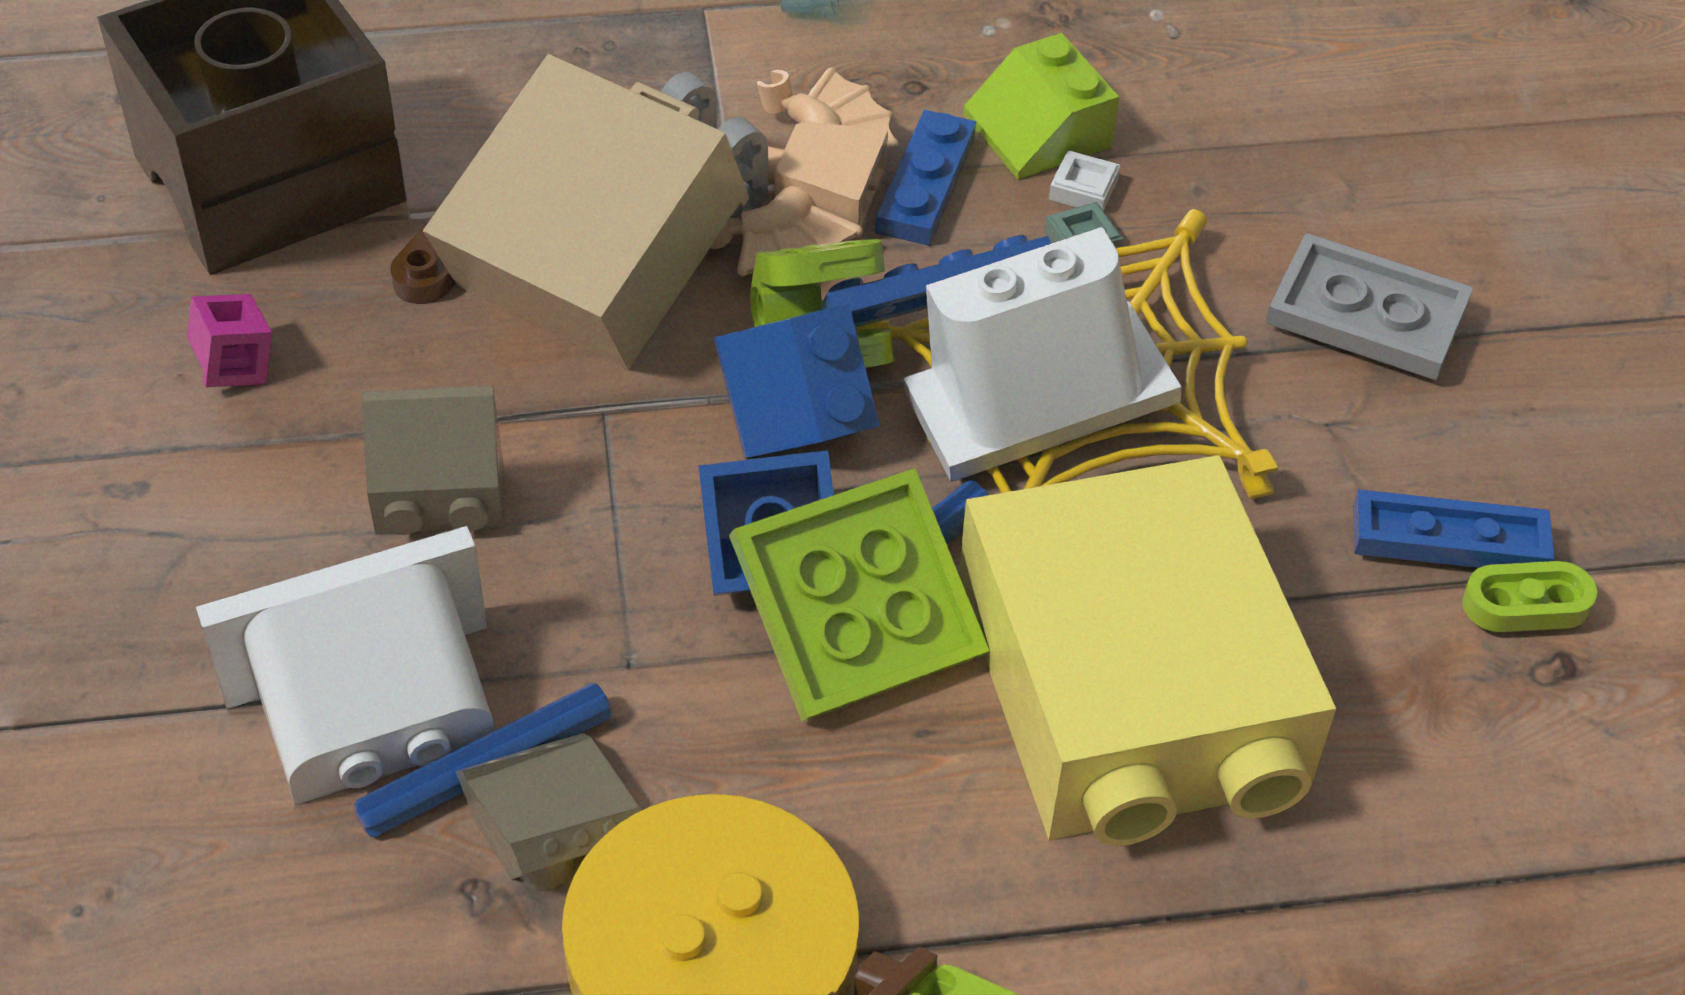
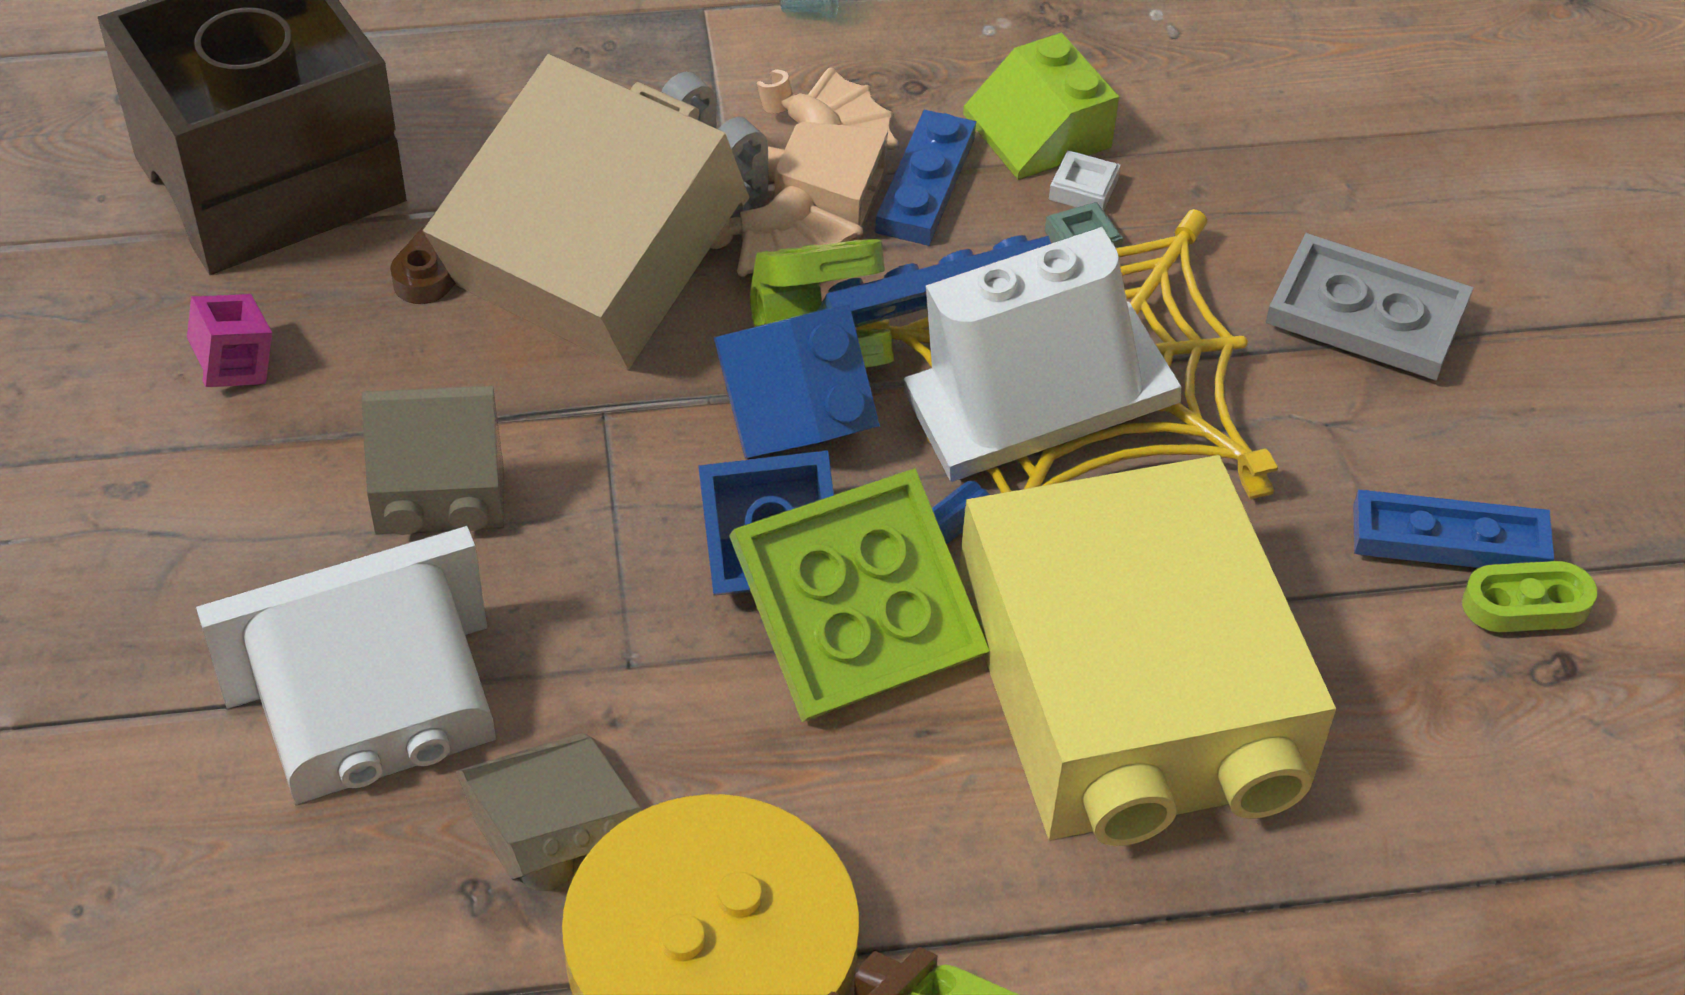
blue axle [354,683,611,837] -> none

